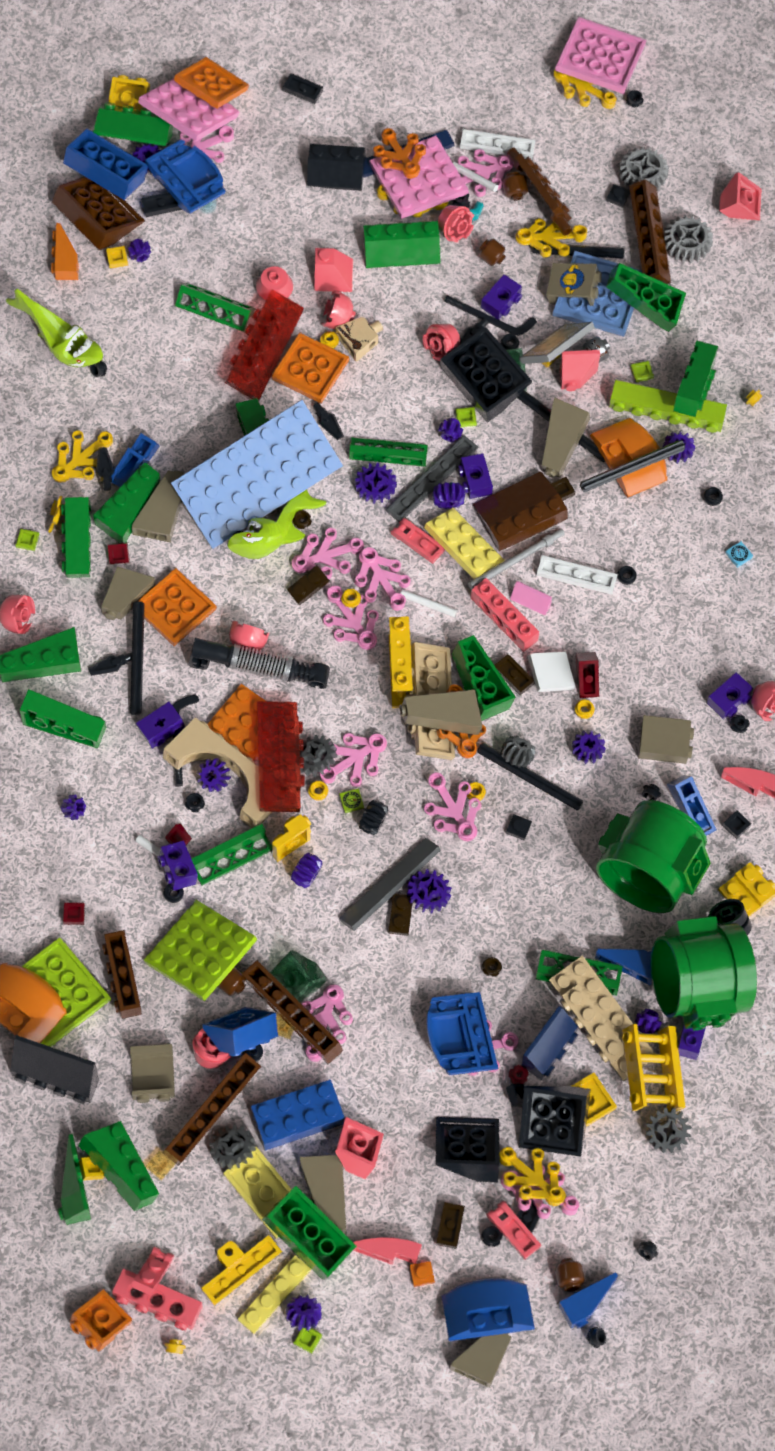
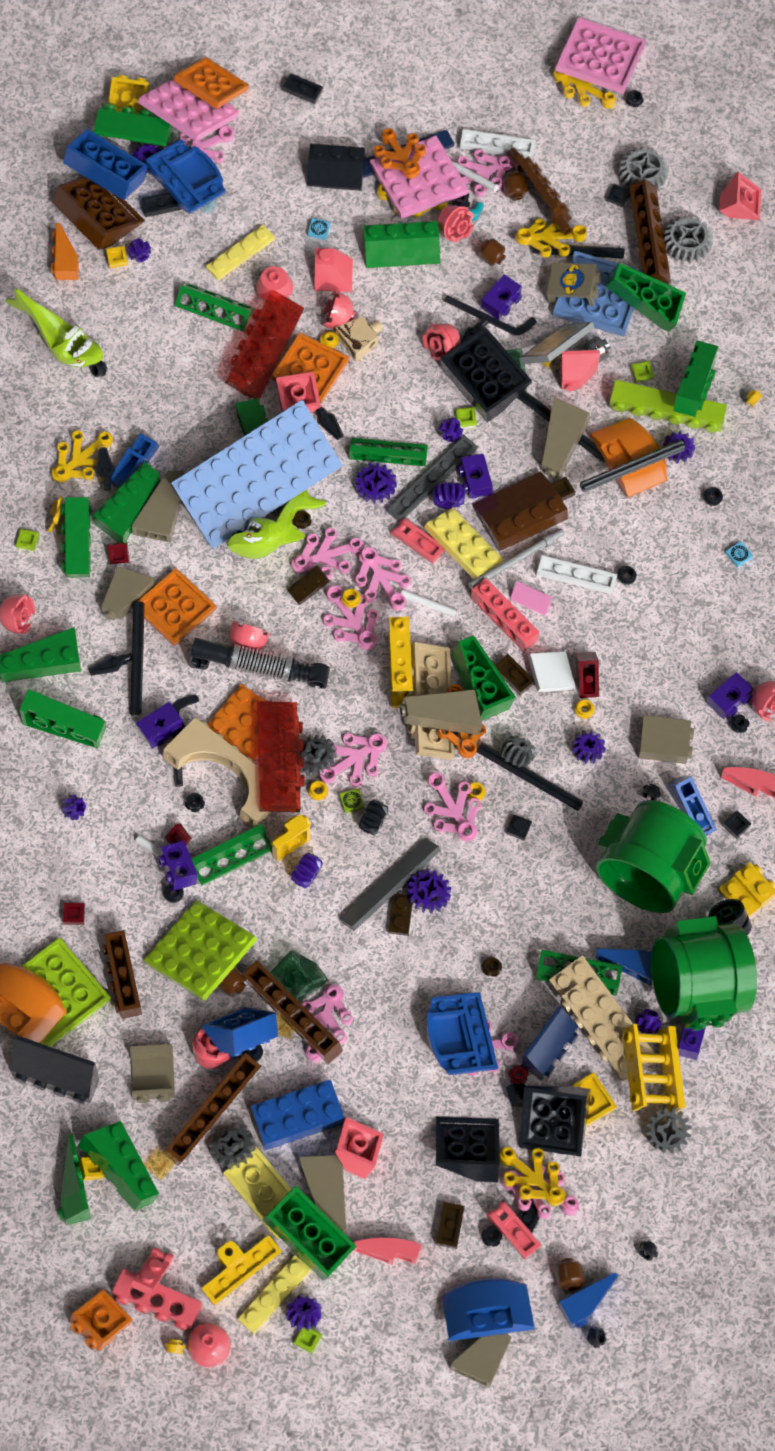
dark purple gear [196,758,231,792] -> none
orange plate [410,1261,435,1287] -> none
black plate [500,334,519,352] -> none
none -> coral cylinder [187,1323,231,1368]
none -> light yellow plate [206,225,275,281]
none -> coral slope [276,371,321,413]
none -> medium azure tile [308,218,330,240]

